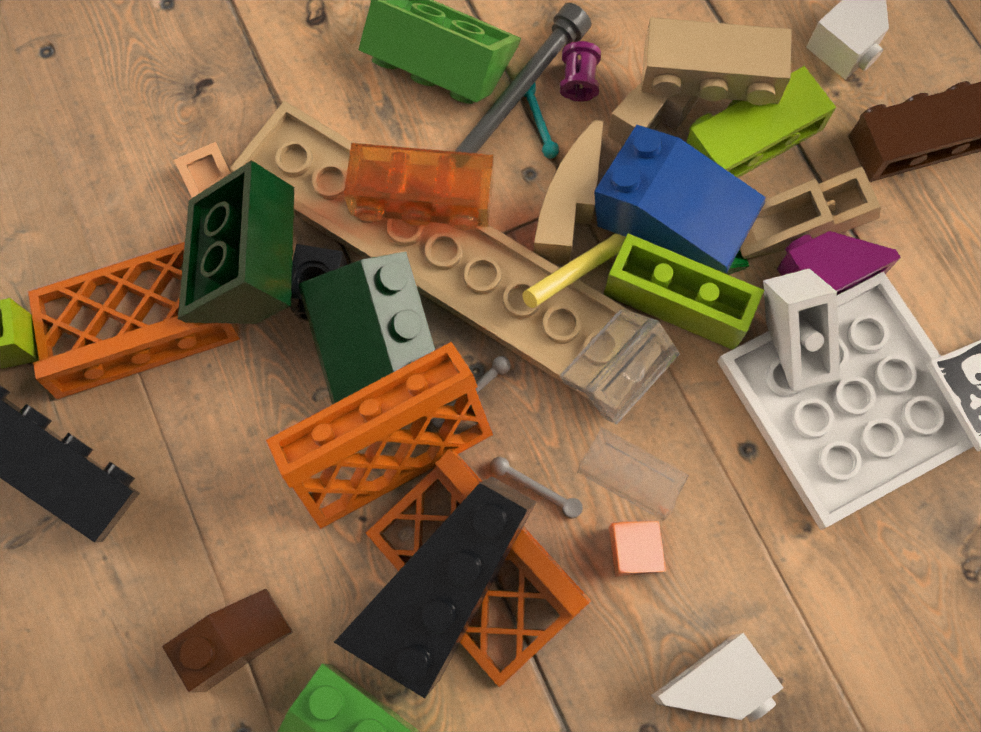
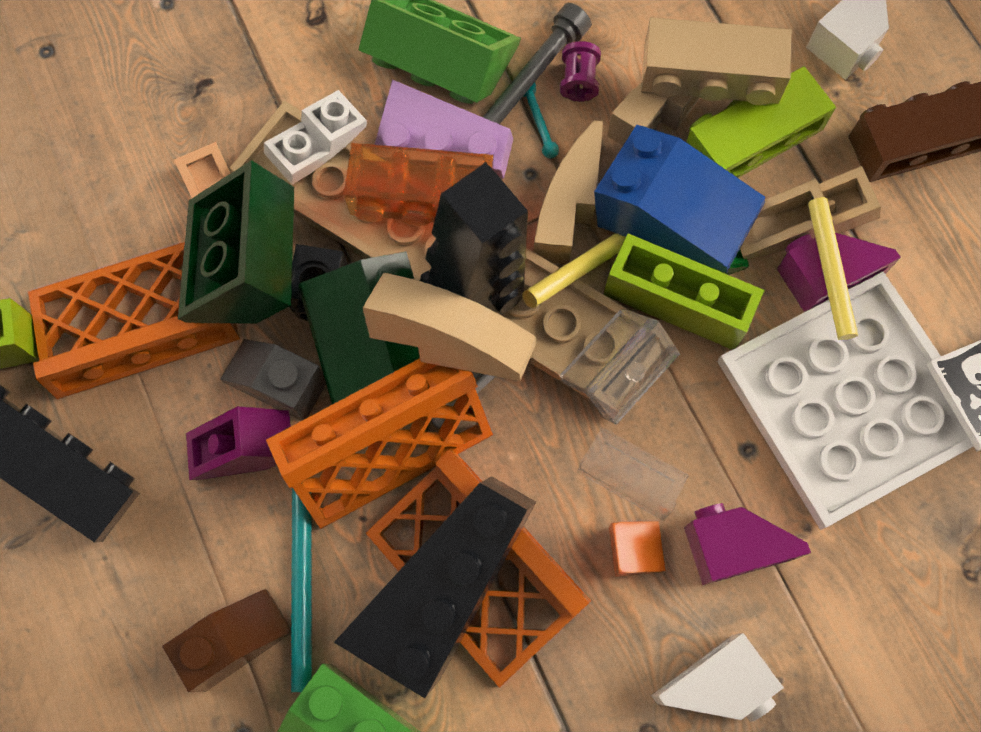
light grey hinge [490,457,583,519] -> none
white slope [763,268,840,391] -> none
none -> magenta slope [186,406,291,480]
none -> dark grey slope [220,339,326,421]
none -> white slope [264,90,367,185]
none -> teal bar [291,488,312,693]
none -> tan slope [363,273,536,381]
none -> lavender wing [372,79,513,179]
none -> black wedge [420,162,528,314]
none -> magenta slope [684,503,811,585]
none -> light yellow bar [808,197,858,340]

